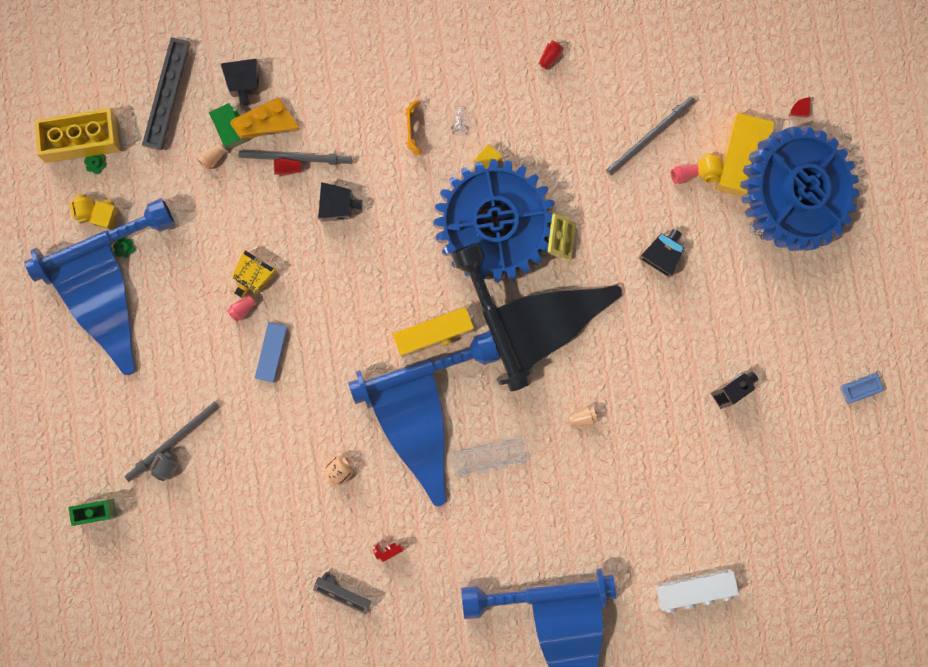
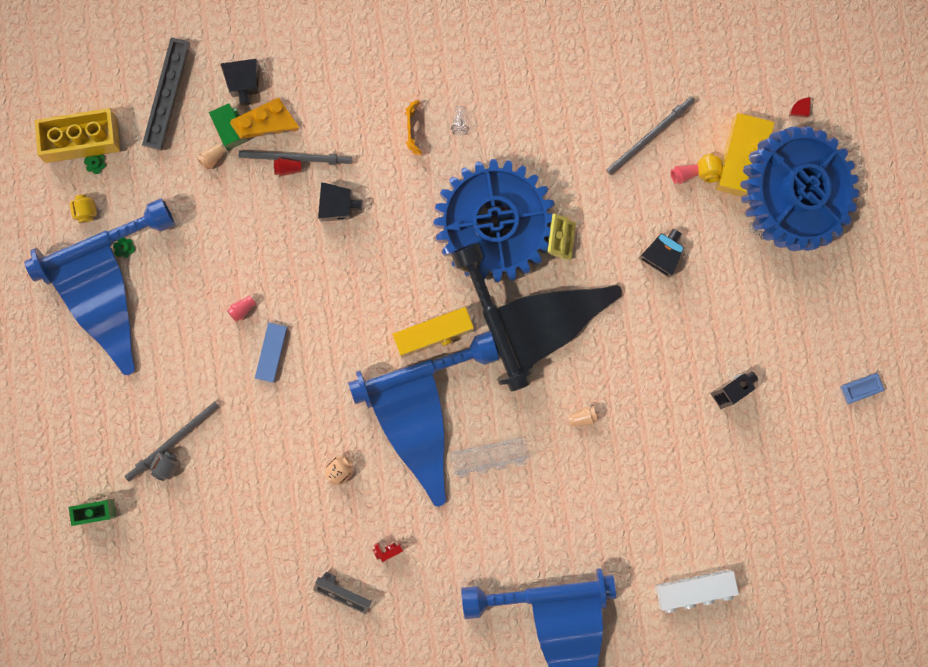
yellow brick [89,199,119,230] -> none
yellow torso [232,250,277,299] -> none
yellow brick [473,144,503,169] -> none
red cone [538,40,564,70] -> none

